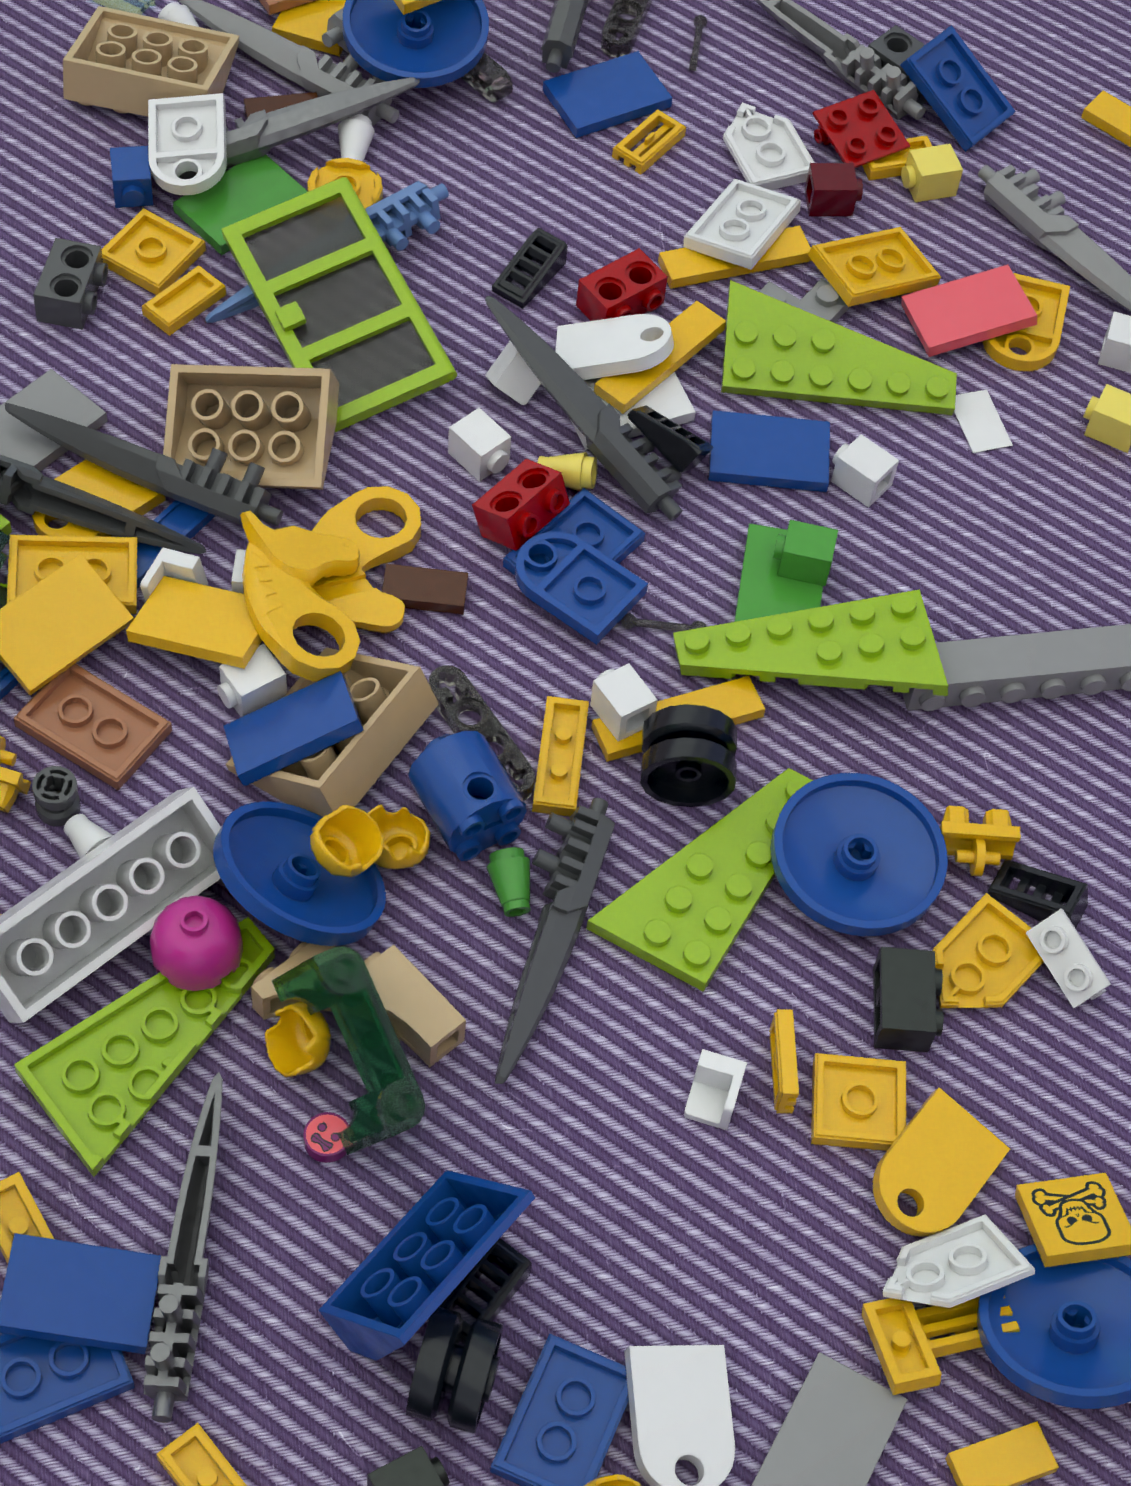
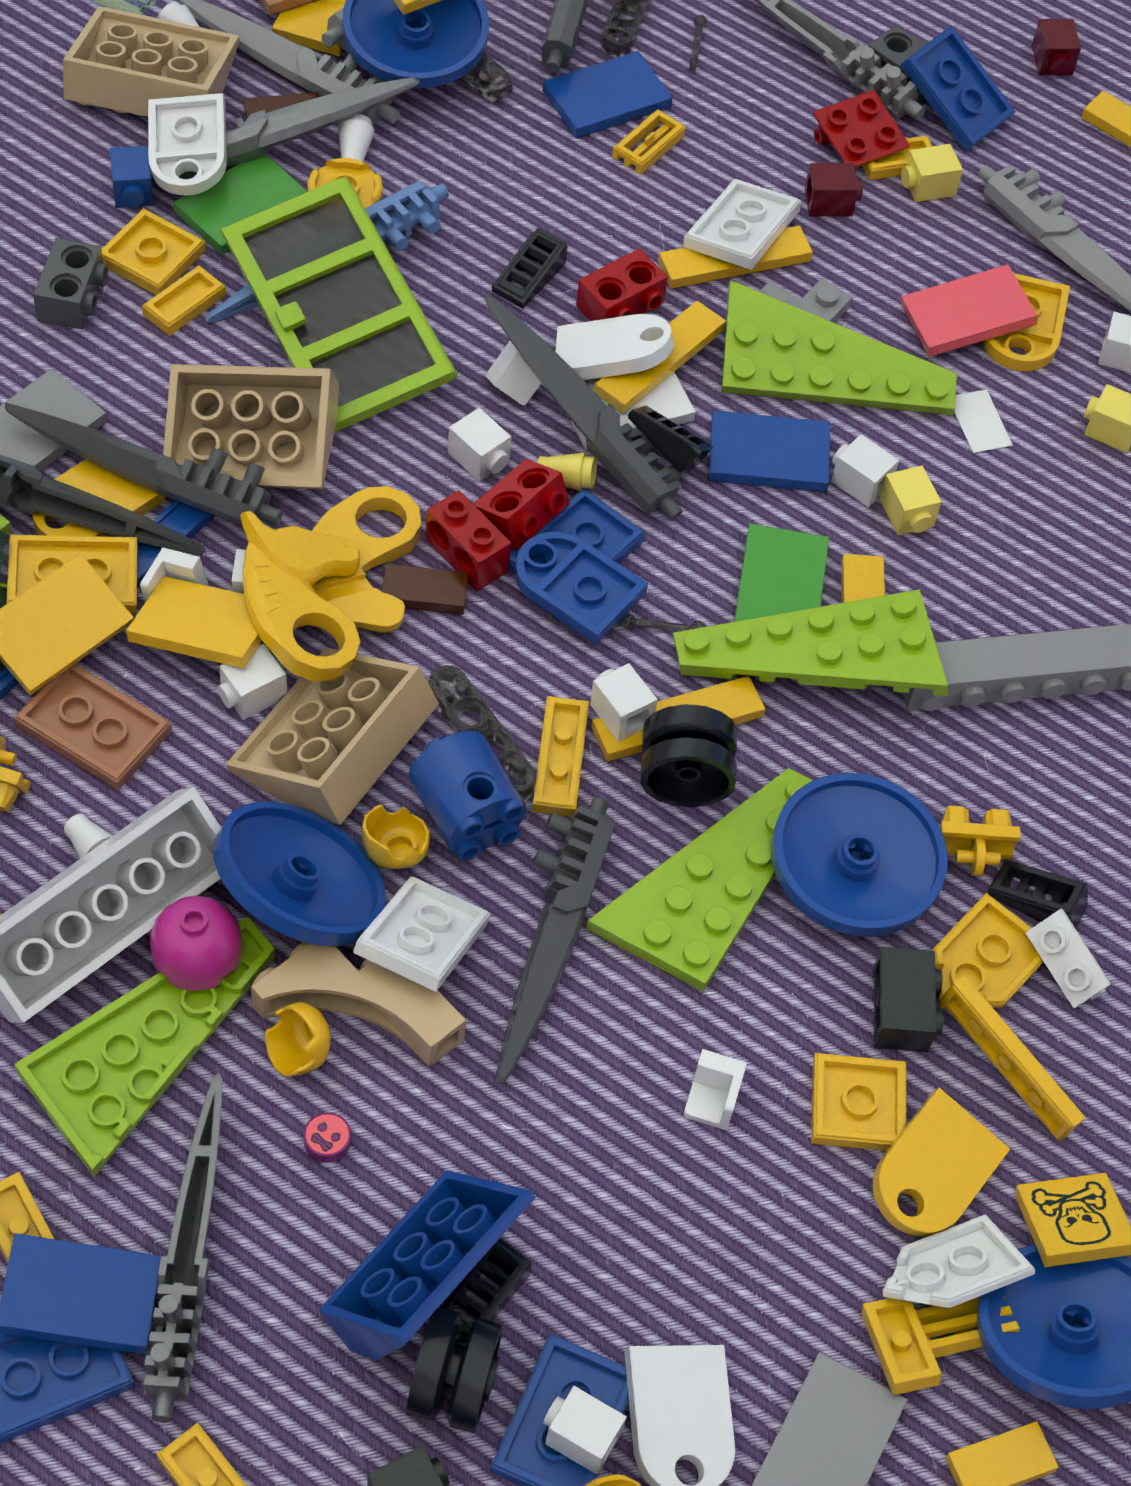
dark grey wheel [32,766,81,826] -> none
blue tile [224,671,364,786] -> none
clear green windscreen [272,946,426,1155] -> none
yellow hair [310,805,384,877] -> none
bright green cone [487,847,531,917] -> none
white tile [723,102,815,190] -> none
yellow tile [769,1009,799,1113] -> none
bright green brick [773,520,838,586] -> none
yellow tile [808,227,941,307] -> none
none -> white tile [353,876,491,992]
none -> red brick [425,490,511,592]
none -> white brick [543,1386,627,1475]
none -> yellow tile [841,553,885,603]
none -> light yellow brick [879,465,942,535]
none -> yellow tile [941,974,1086,1141]
none -> dark red brick [1031,19,1081,75]

